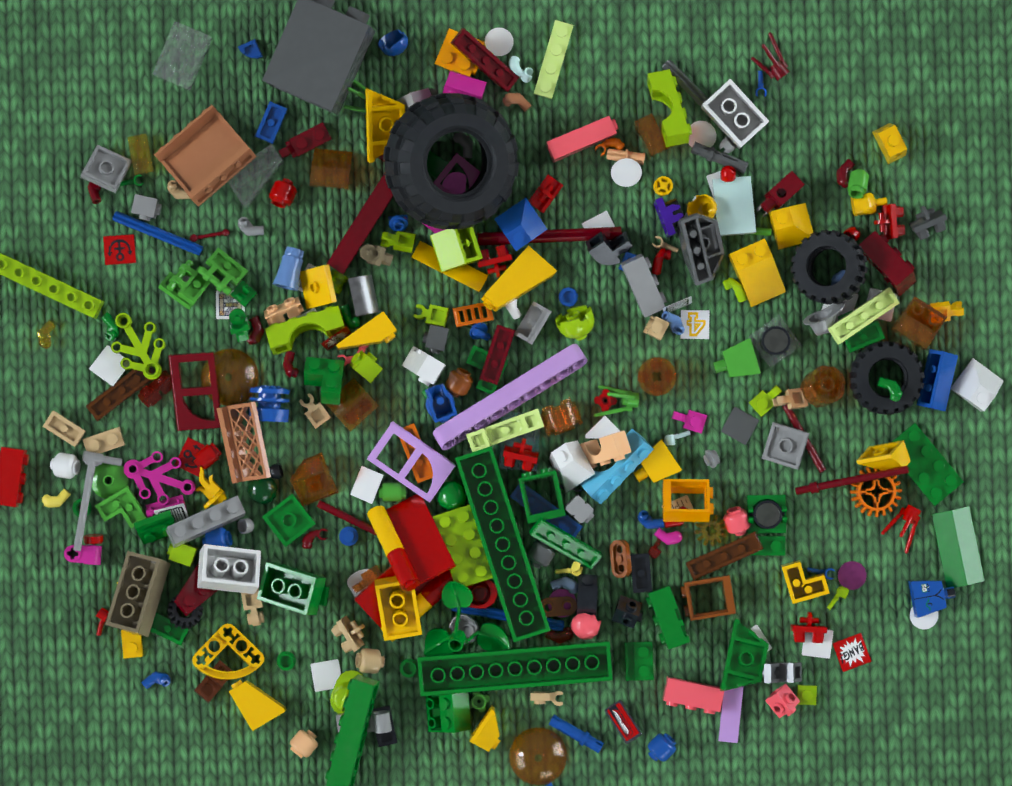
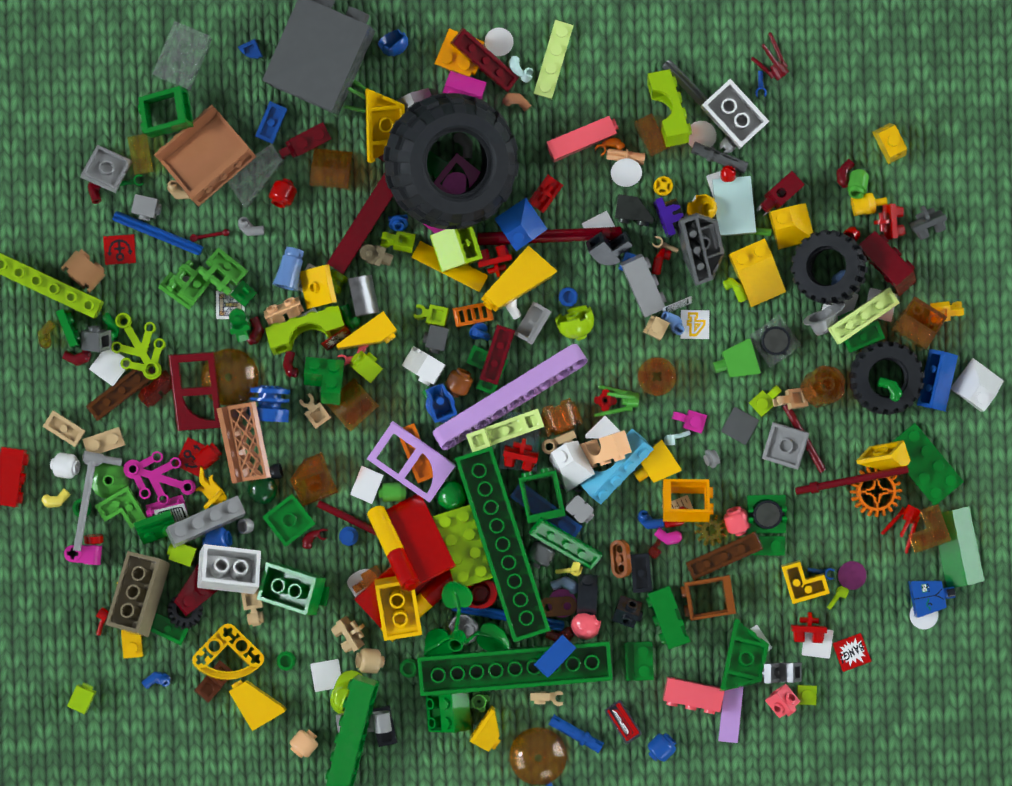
none -> green plate [56,309,81,348]
none -> medium nougat brick [61,249,105,293]
none -> dark red arm [62,350,91,366]
none -> lime brick [67,682,97,714]
none -> dark grey brick [81,326,112,352]
none -> green window [138,86,194,138]
none -> blue slope [534,635,576,678]
none -> tan plate [542,430,576,454]
none -> pearl dark grey slope [614,194,654,227]
none -> clear orange brick [908,504,952,554]

